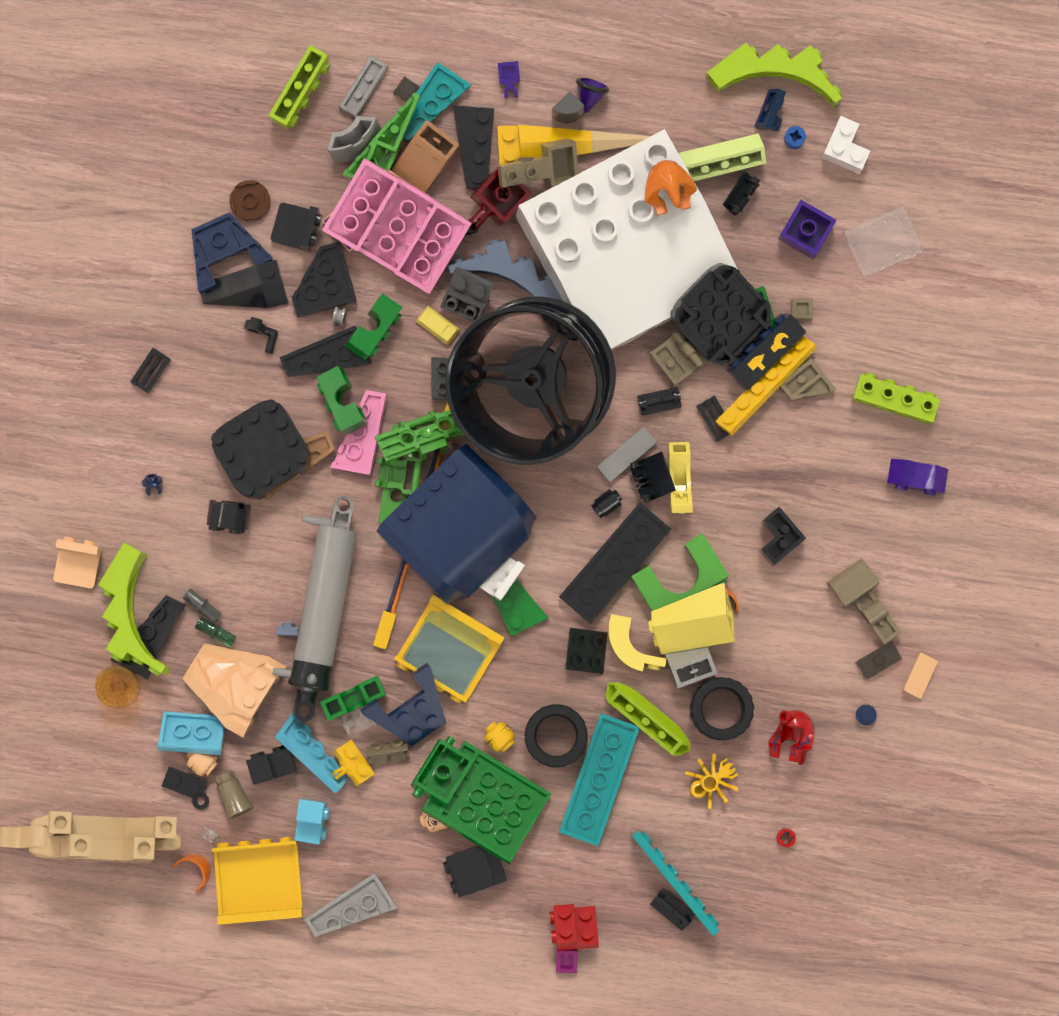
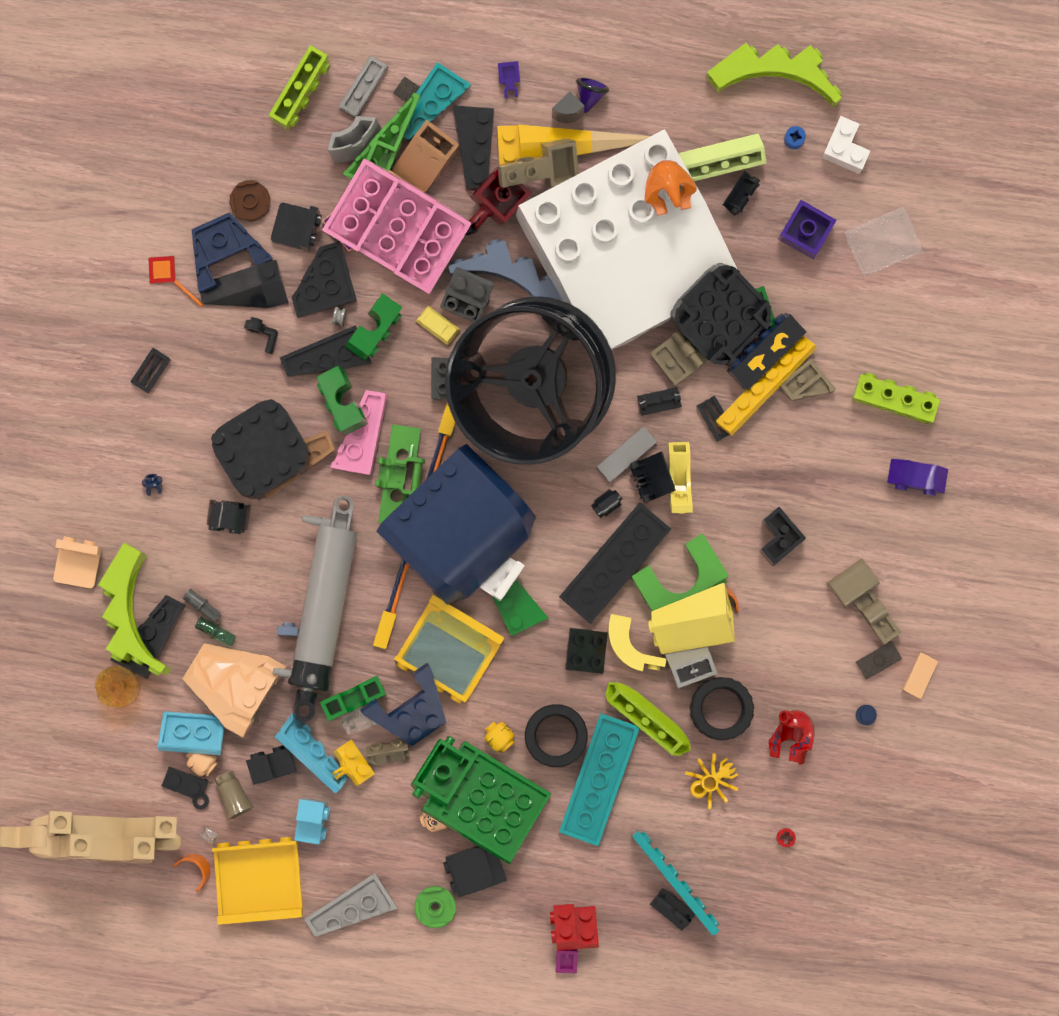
bright green piece [375,410,464,462] -> none
dark blue hinge [754,89,786,131] -> none
dark tan tile [791,299,813,320] -> none
none -> piece [148,256,203,307]
none -> bright green plate [414,886,456,928]

